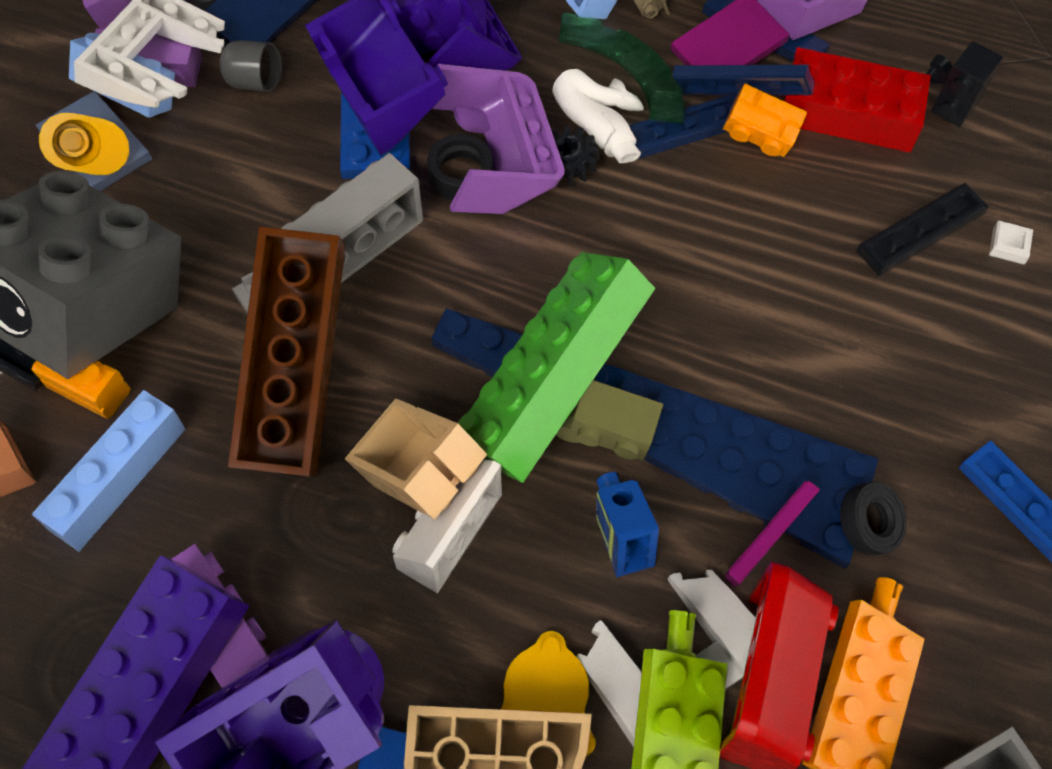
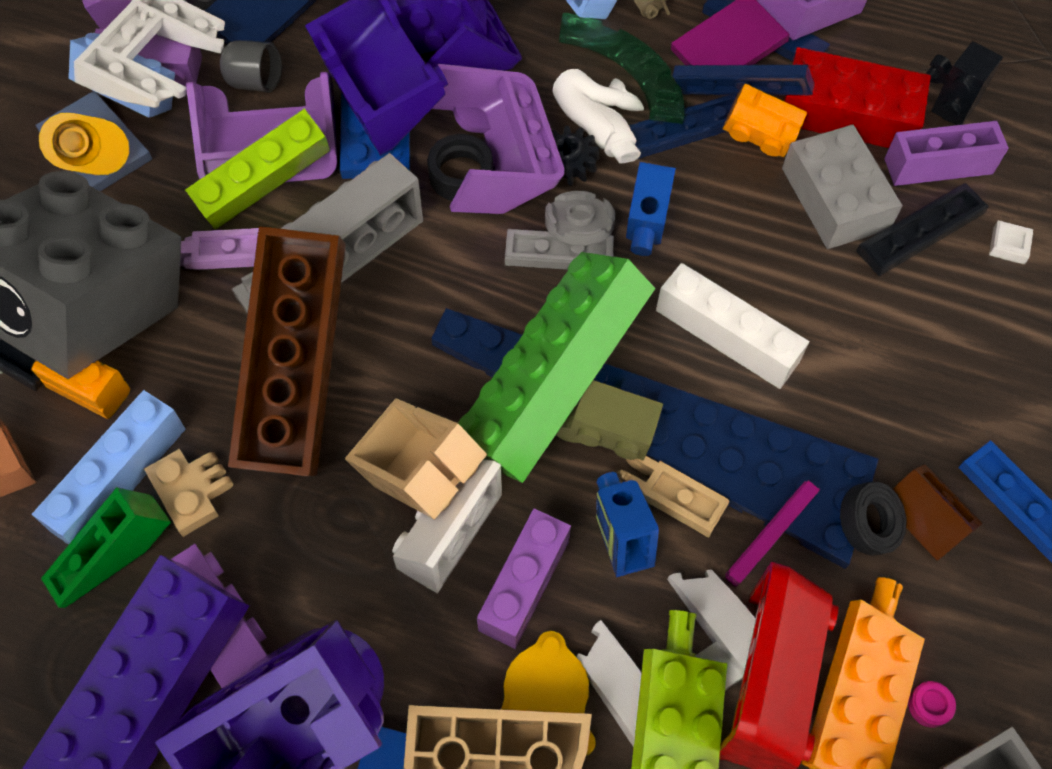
none -> green slope [41,487,171,608]
none -> tan hinge [144,449,233,537]
none -> lavender hinge [180,228,259,270]
none -> lime brick [185,108,331,230]
none -> medium lavender windscreen [186,72,337,182]
none -> medium lavender brick [477,509,571,649]
none -> light grey tile [505,229,614,270]
none -> light grey tile [545,191,615,245]
none -> tan hinge [617,456,730,538]
none -> blue torso [626,162,676,256]
none -> white brick [656,263,810,389]
none -> light grey brick [782,125,903,249]
none -> medium lavender brick [884,121,1009,186]
none -> reddish brown panel [892,464,983,561]
none -> dark pink tile [908,681,956,728]

